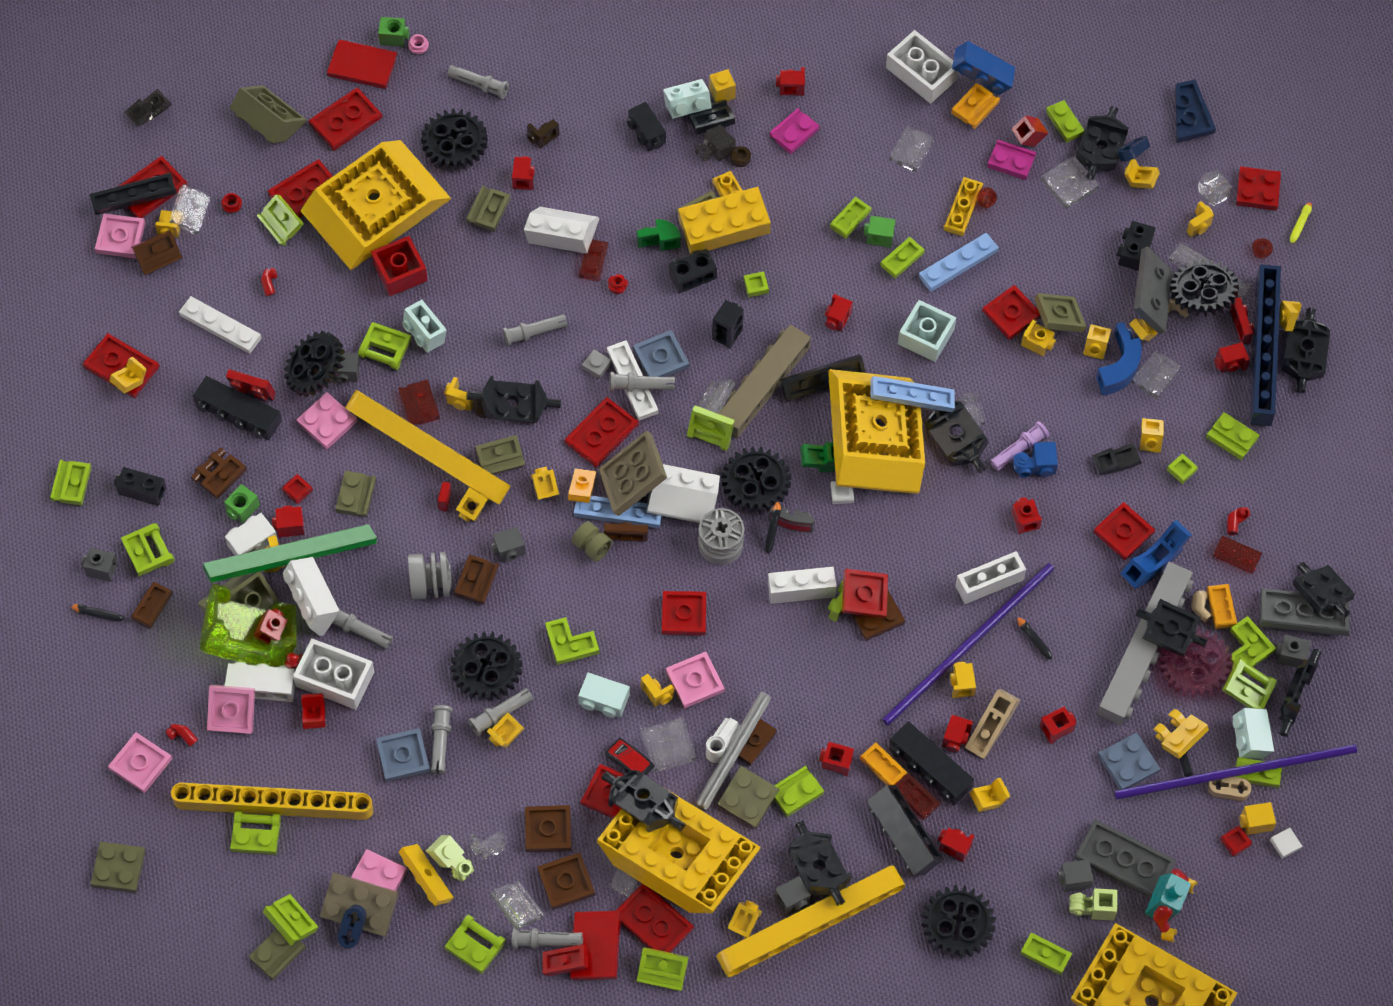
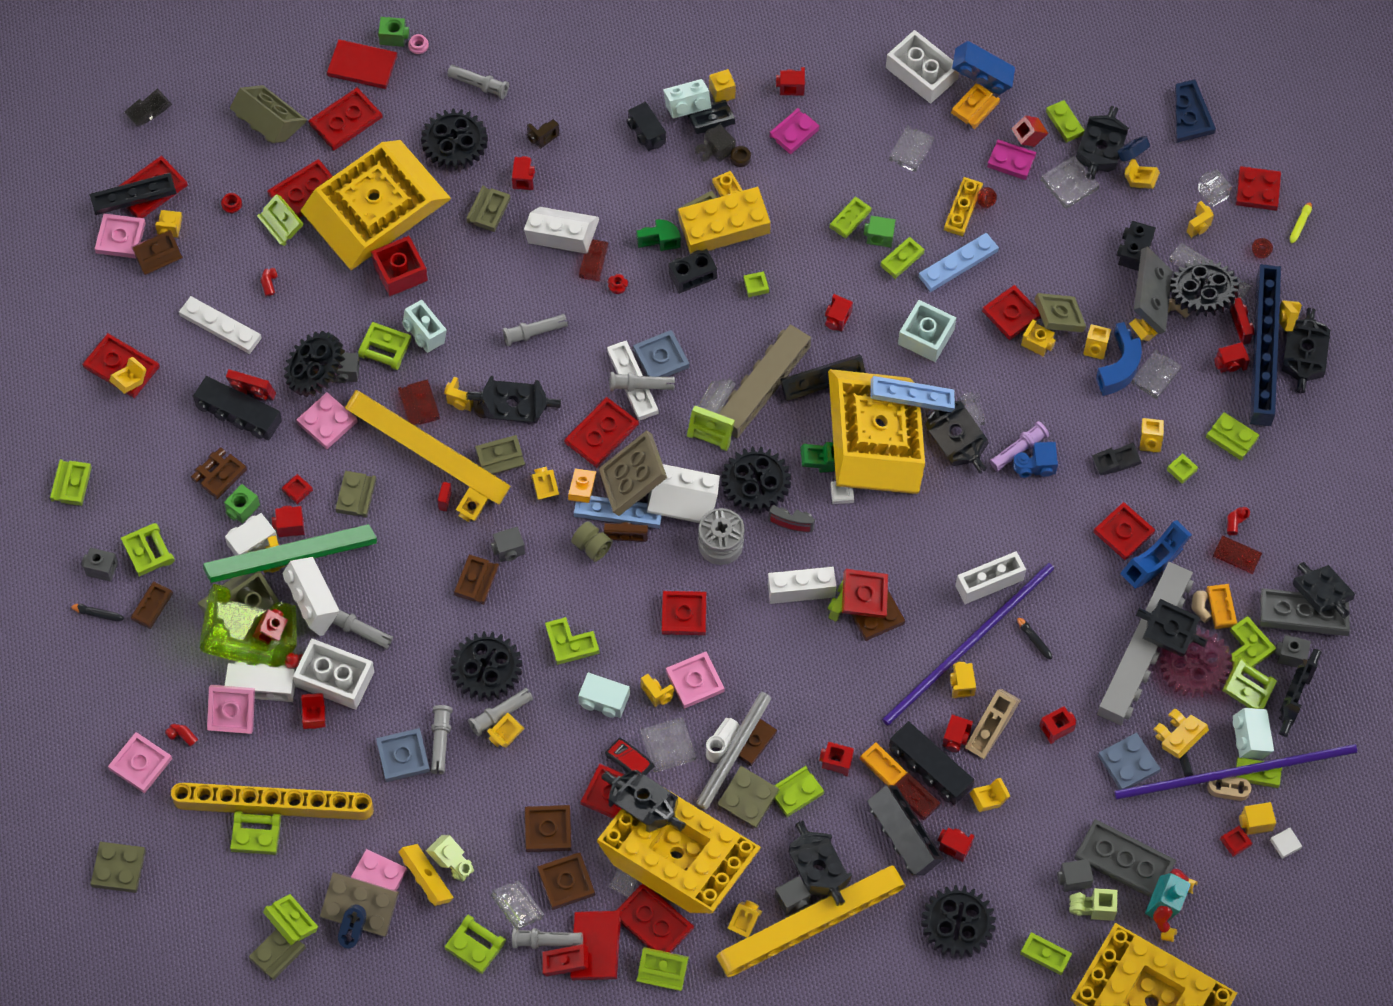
black brick [114,467,167,506] -> none
clear plate [169,185,211,235] -> none
light grey wheel [408,552,452,600] -> none
clear bracket [469,831,506,860] -> none
light grey plate [582,350,612,379] -> none
black brick [712,300,744,349] -> none
black piece [765,502,781,553] -> none
red brick [1011,497,1042,534] -> none

